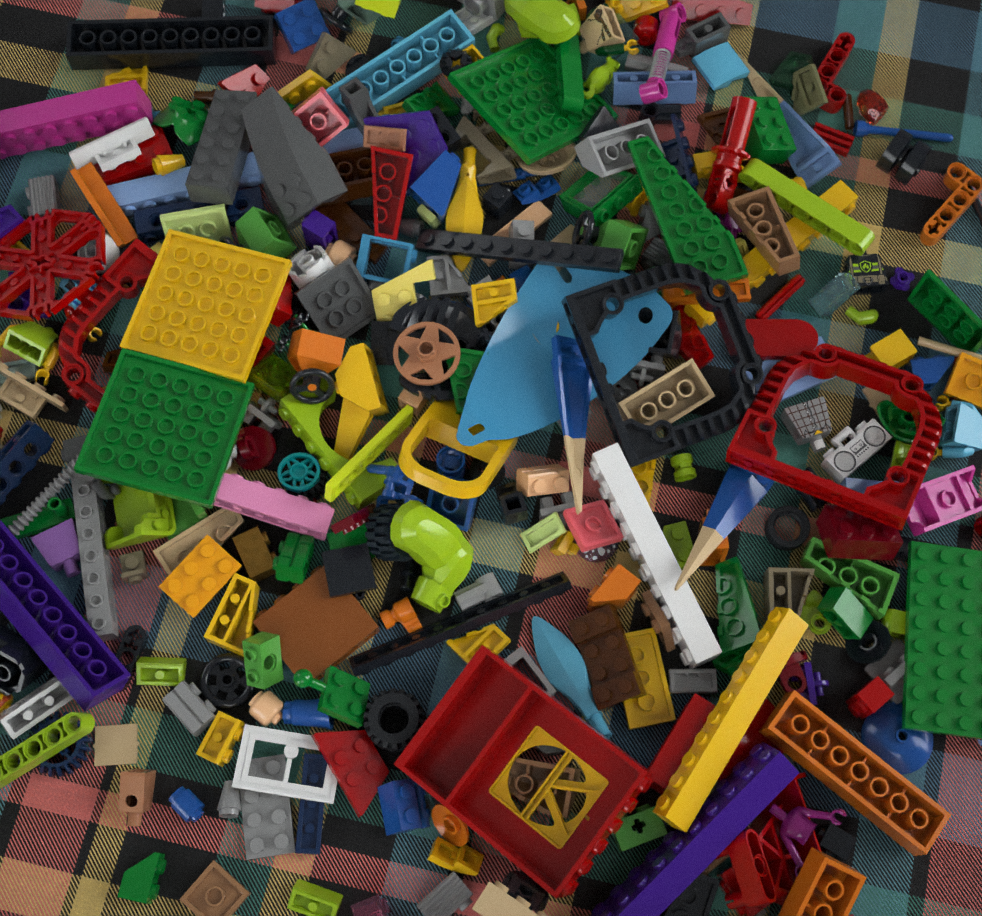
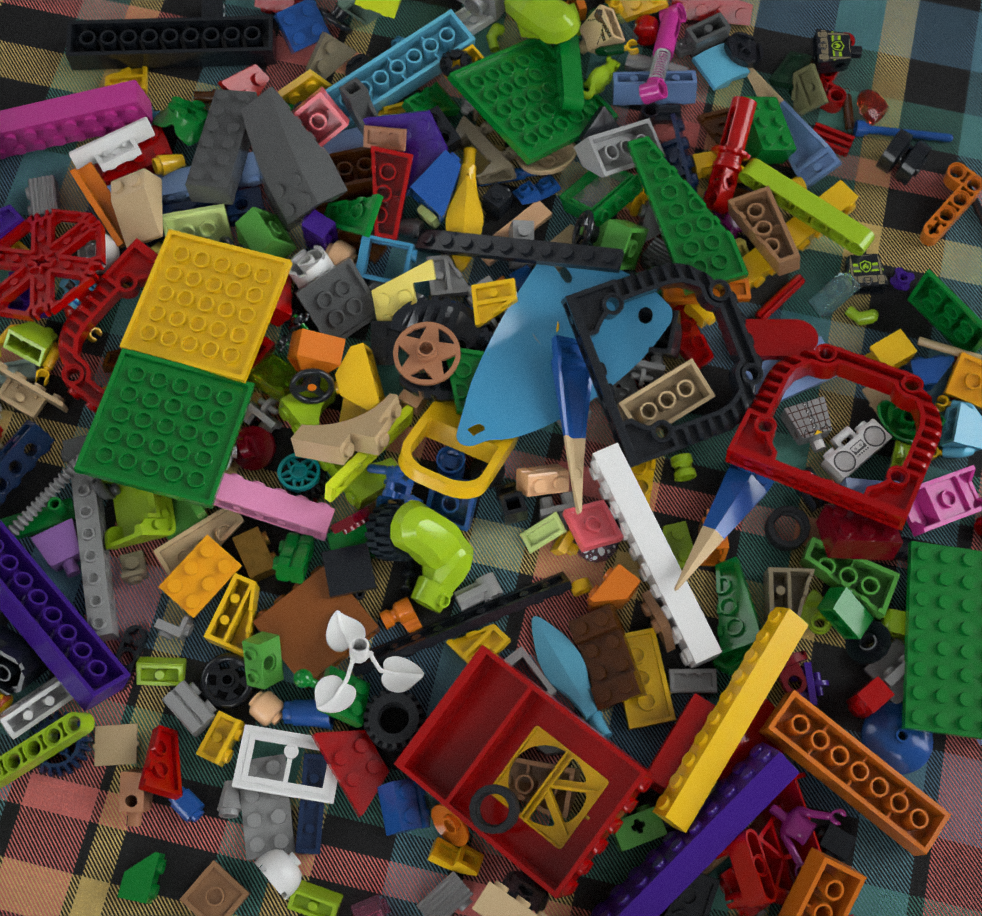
none -> tan slope [111,168,163,248]
none -> red wing [138,725,183,800]
none -> light grey bracket [154,614,194,642]
none -> white cylinder [254,849,302,900]
none -> tan arch [291,393,402,465]
none -> white plant [314,610,424,713]
none -> green wing [324,194,384,238]
none -> black tyre [469,784,520,834]
none -> yellow axle [571,577,593,597]
none -> black tile [724,32,764,68]
none -> black torso [812,29,862,74]

